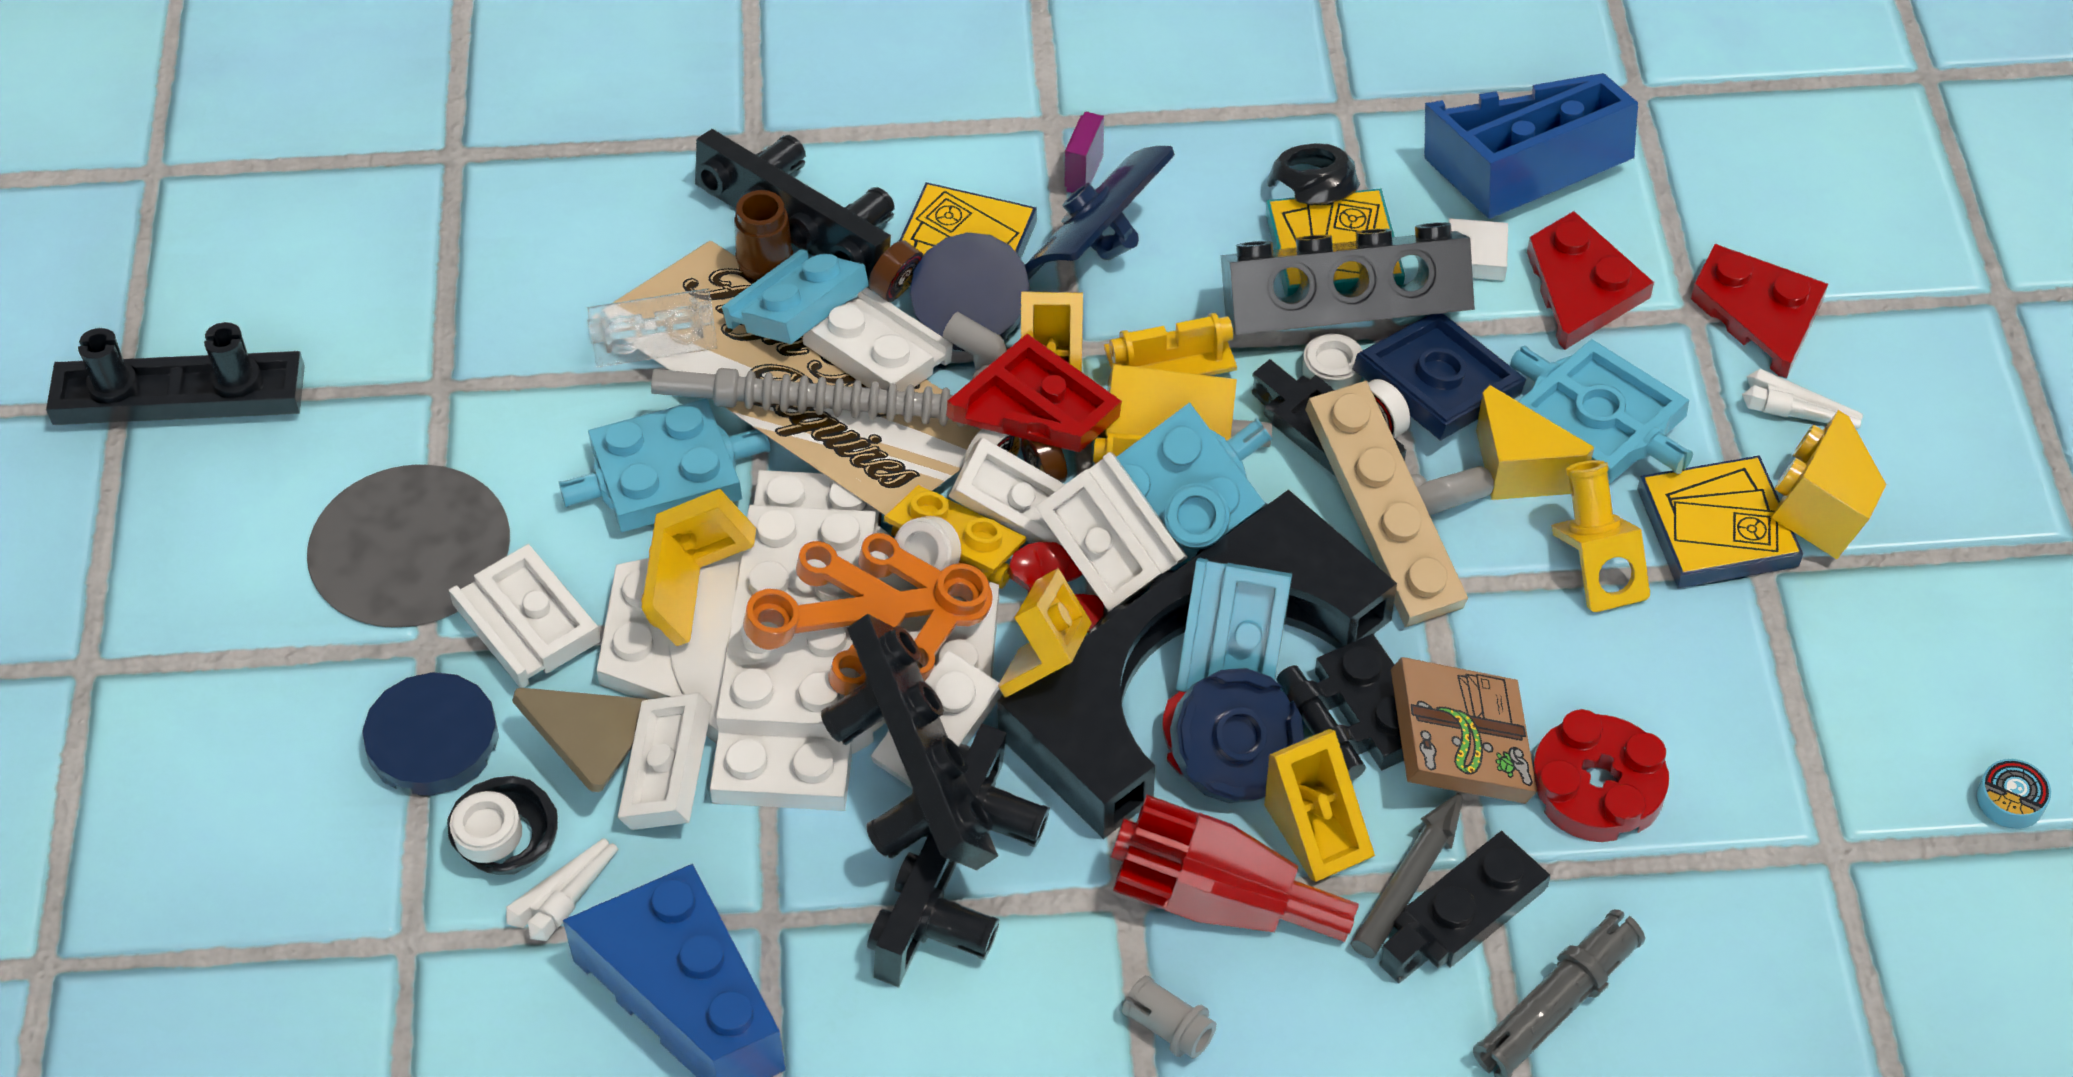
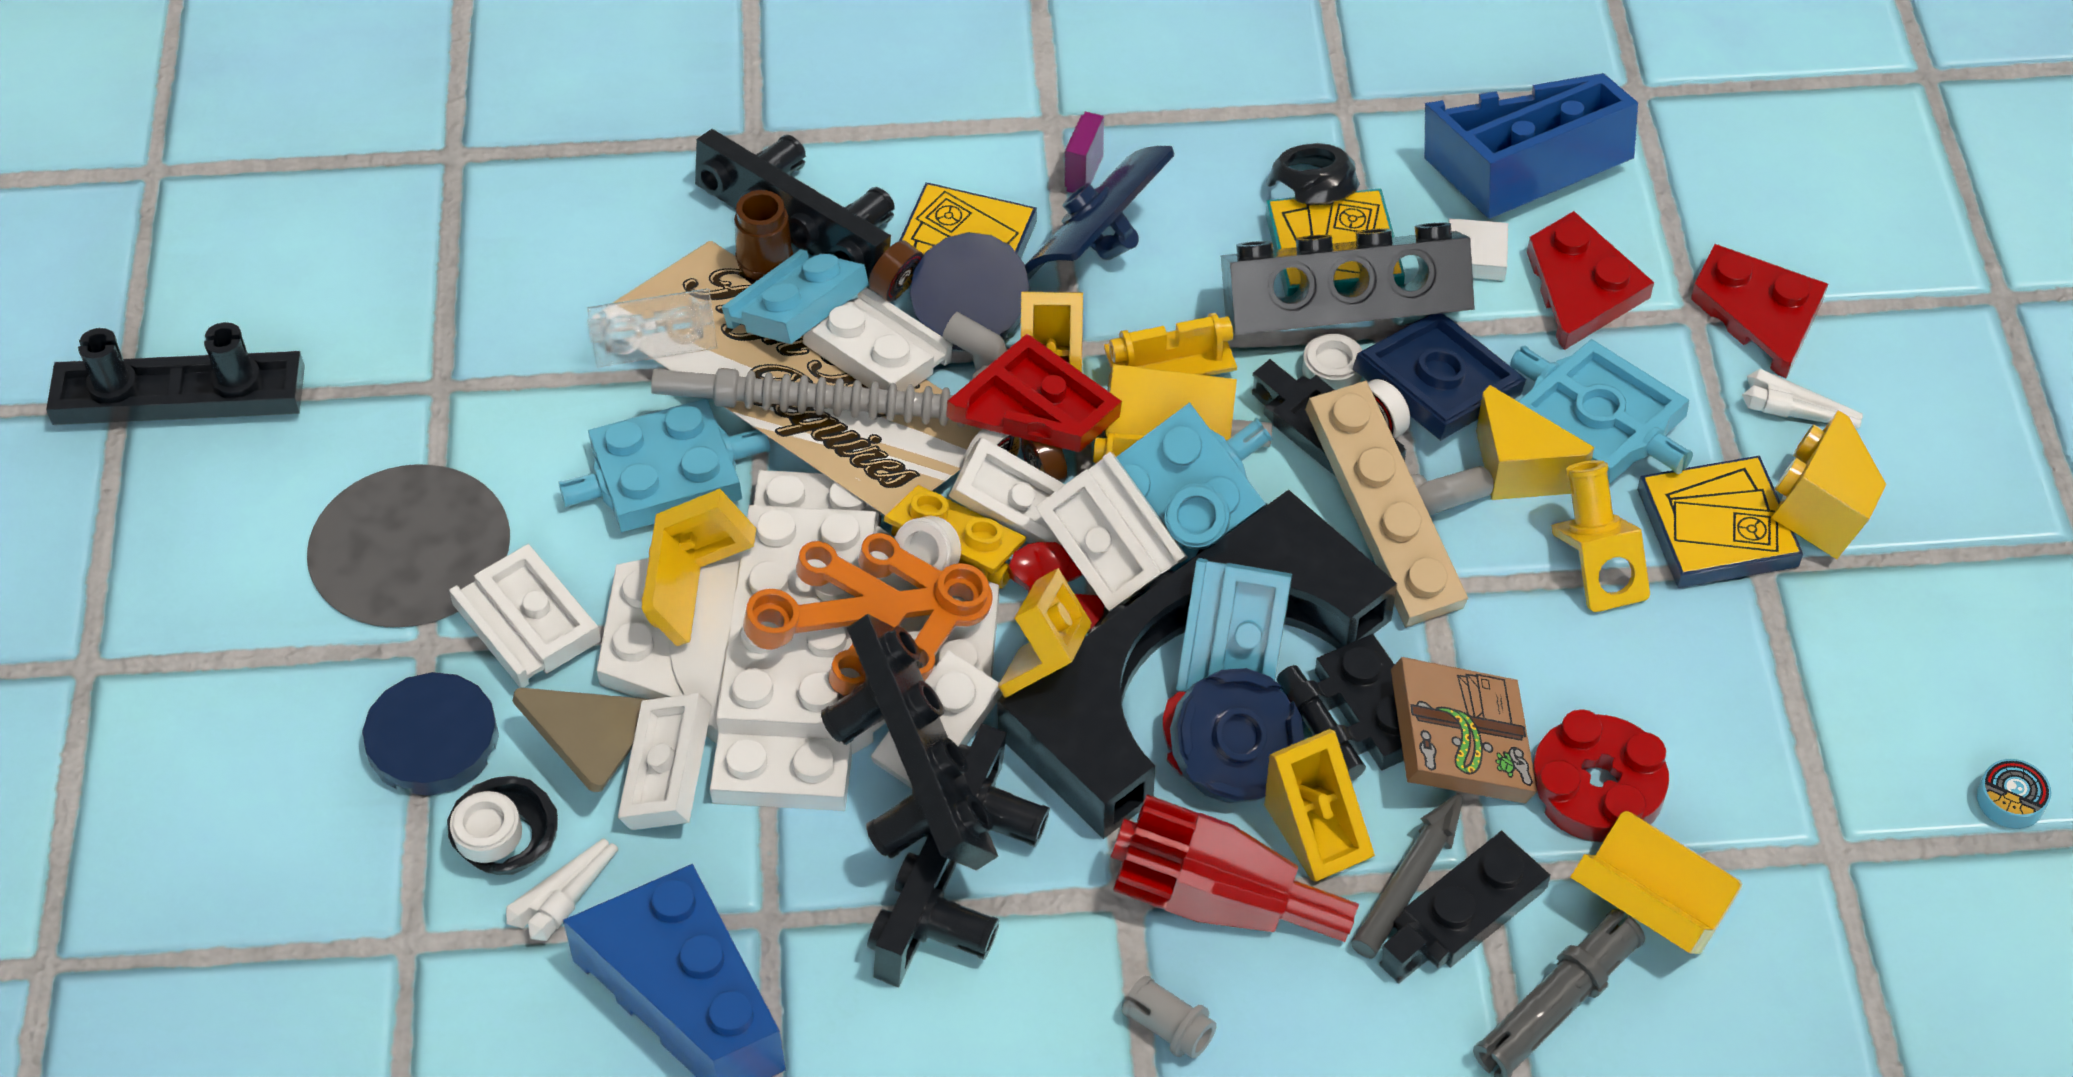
none -> yellow panel [1570,811,1742,954]

